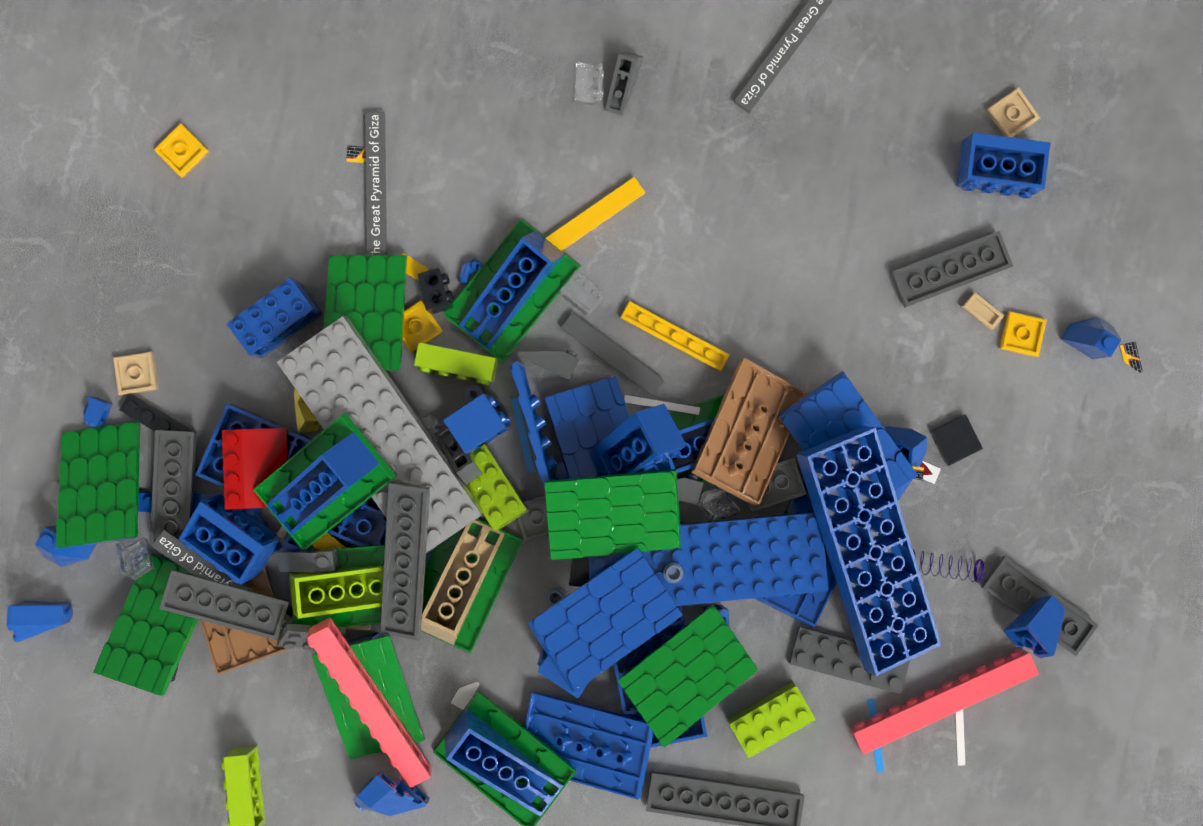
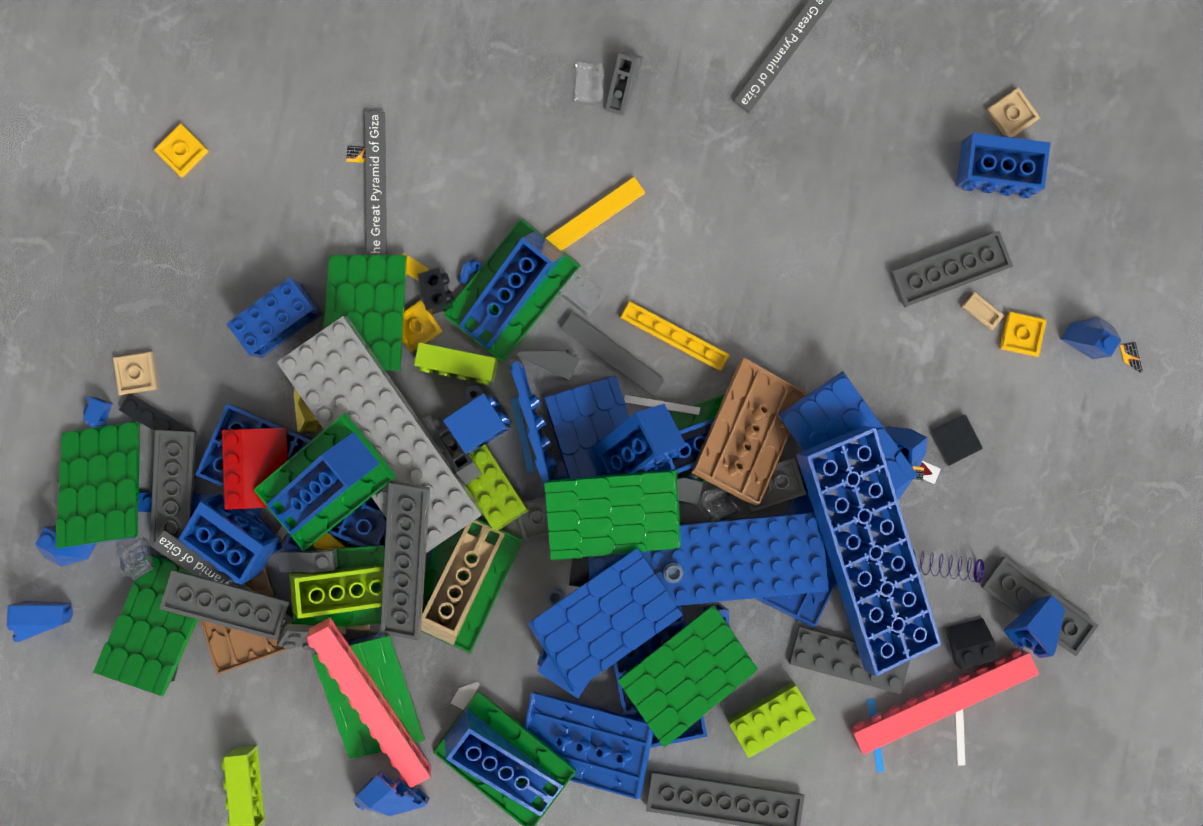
none -> black slope [946,618,999,669]

